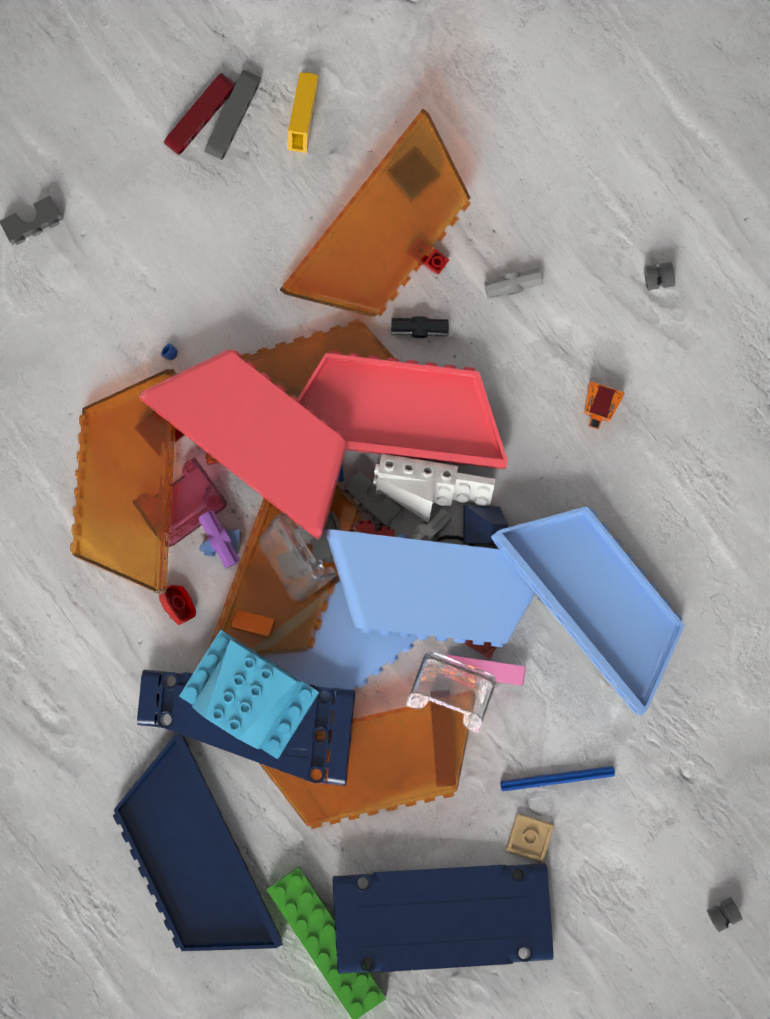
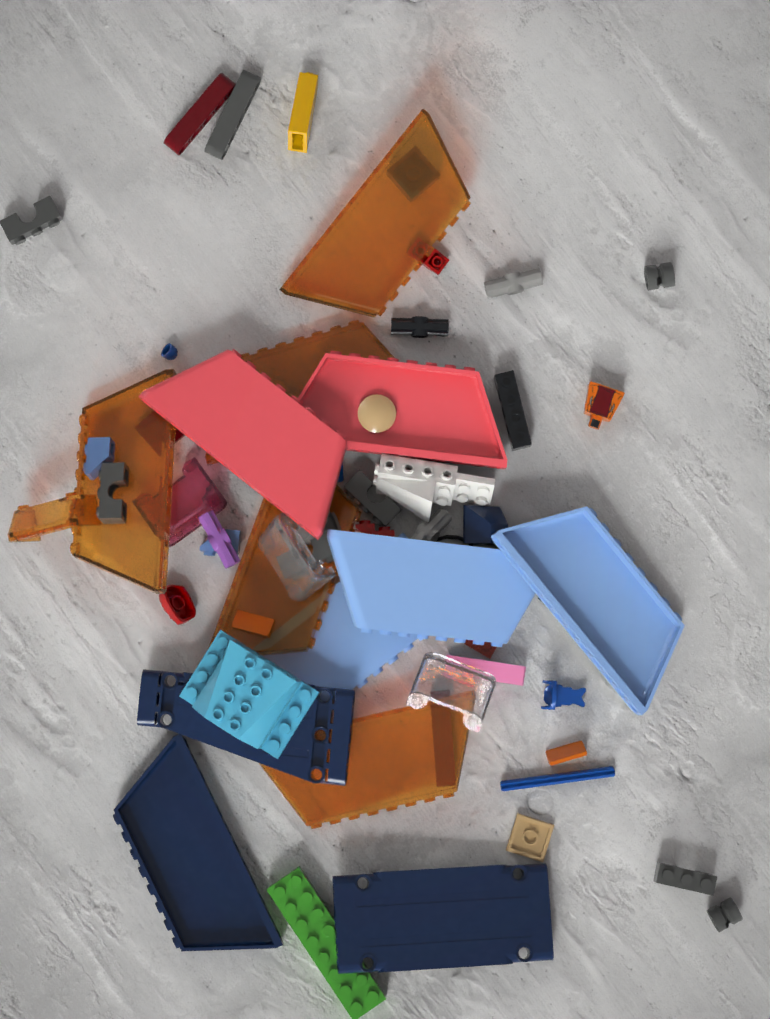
none -> clear orange windscreen [7,492,102,543]
none -> medium blue slope [83,437,115,480]
none -> dark grey arch [96,462,129,524]
none -> tan dish [358,394,396,433]
none -> black brick [494,370,532,451]
none -> blue hair [541,680,586,710]
none -> orange slope [545,741,587,766]
none -> dark grey arch [653,862,717,896]

